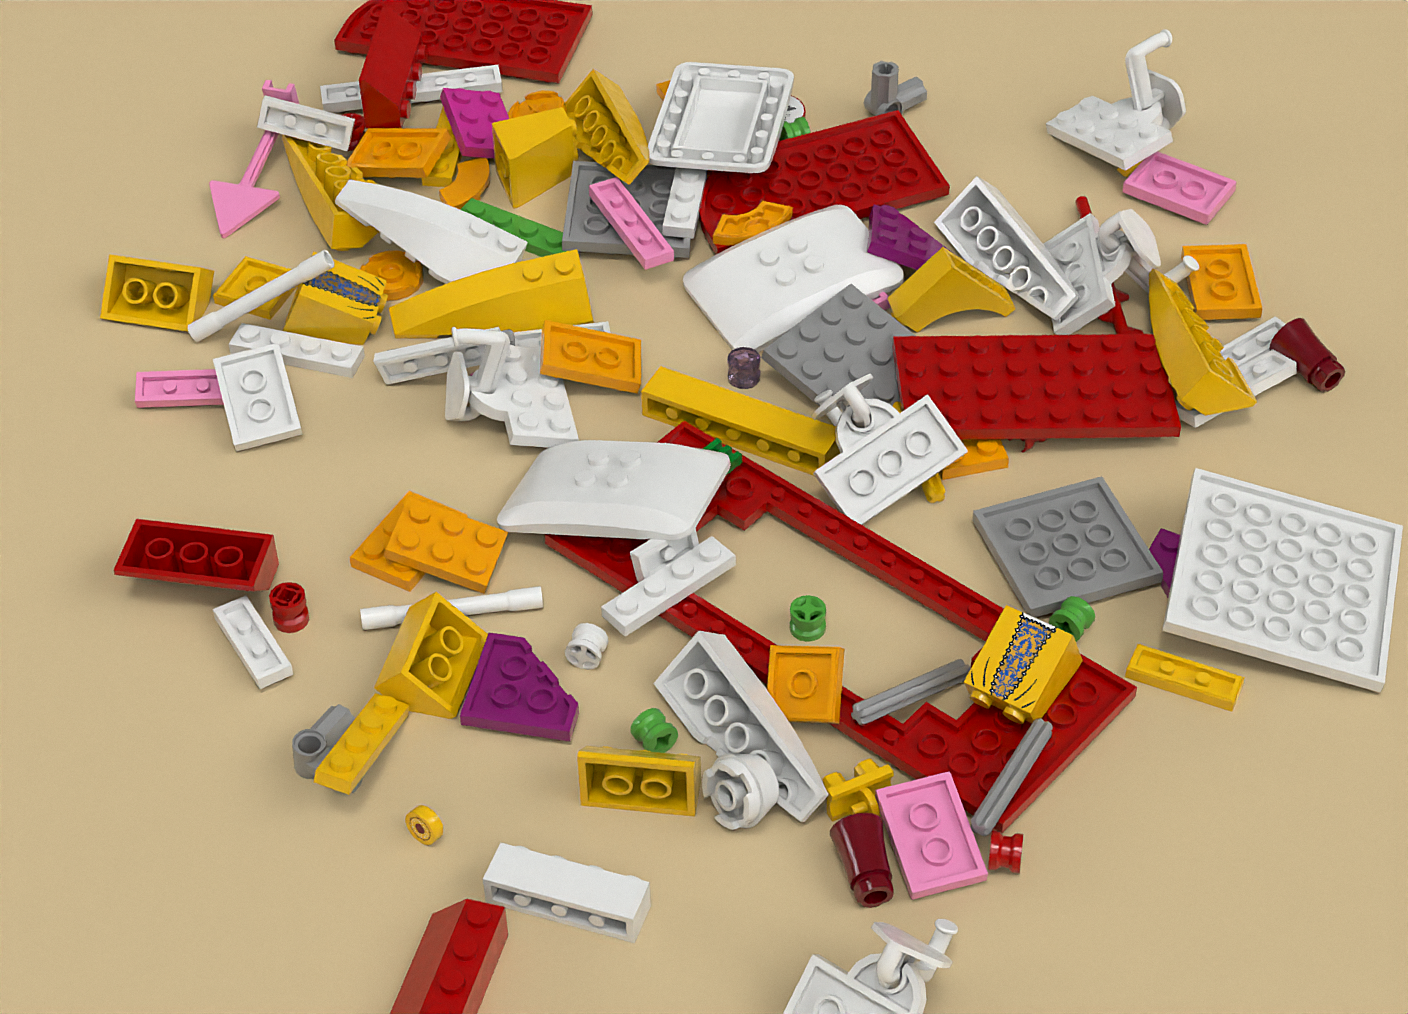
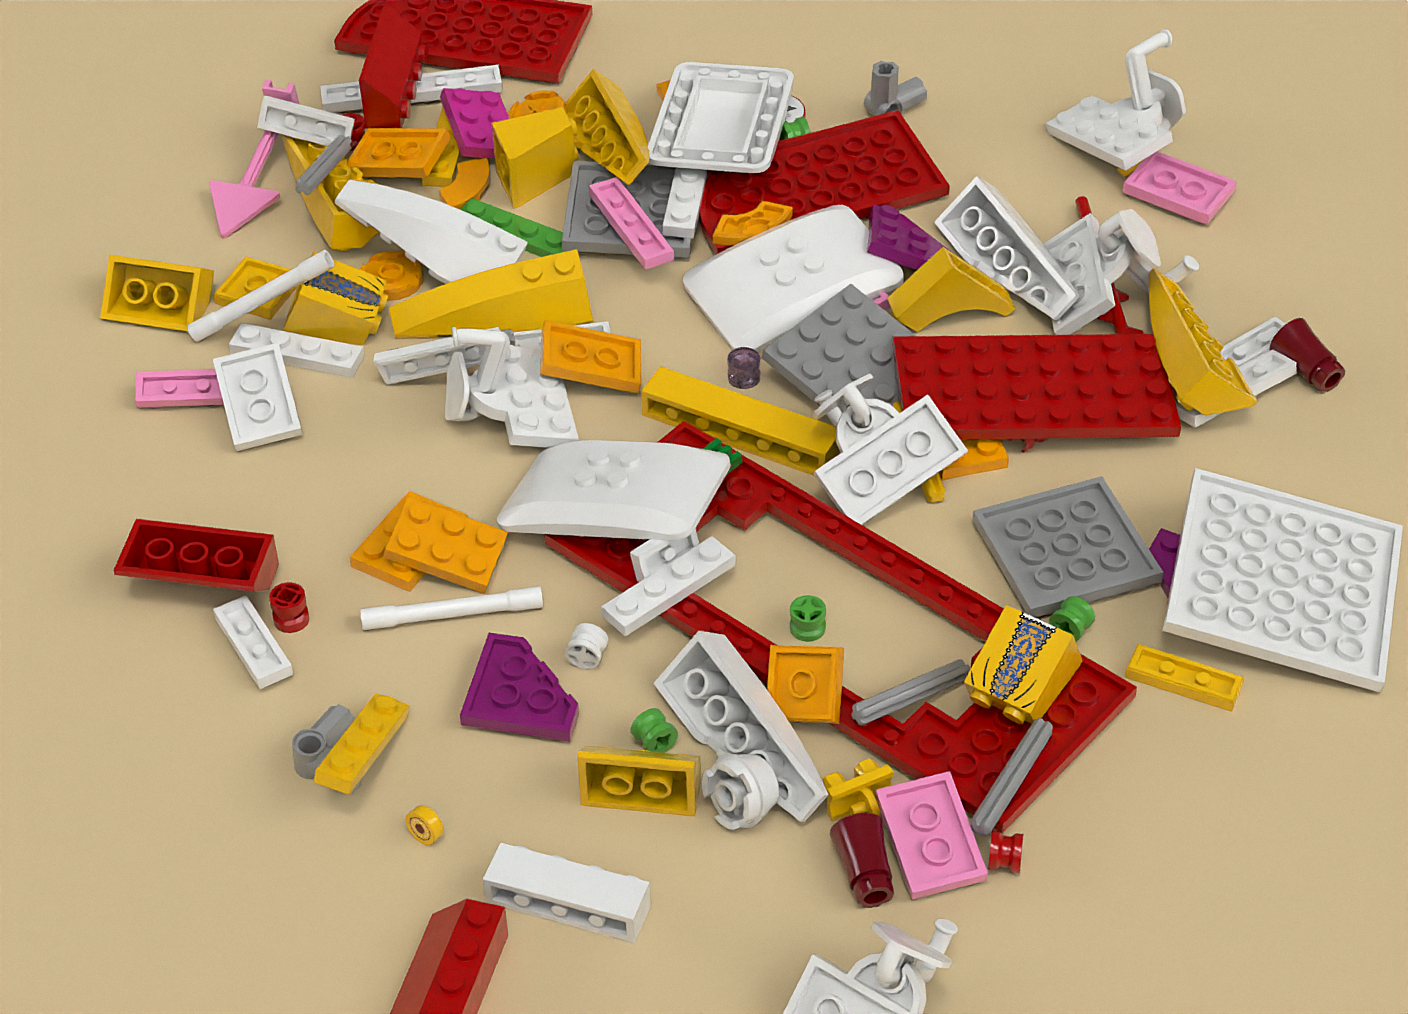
yellow slope [374,592,488,719] -> none
light orange plate [1181,244,1263,320] -> none
none -> light grey axle [295,134,352,195]

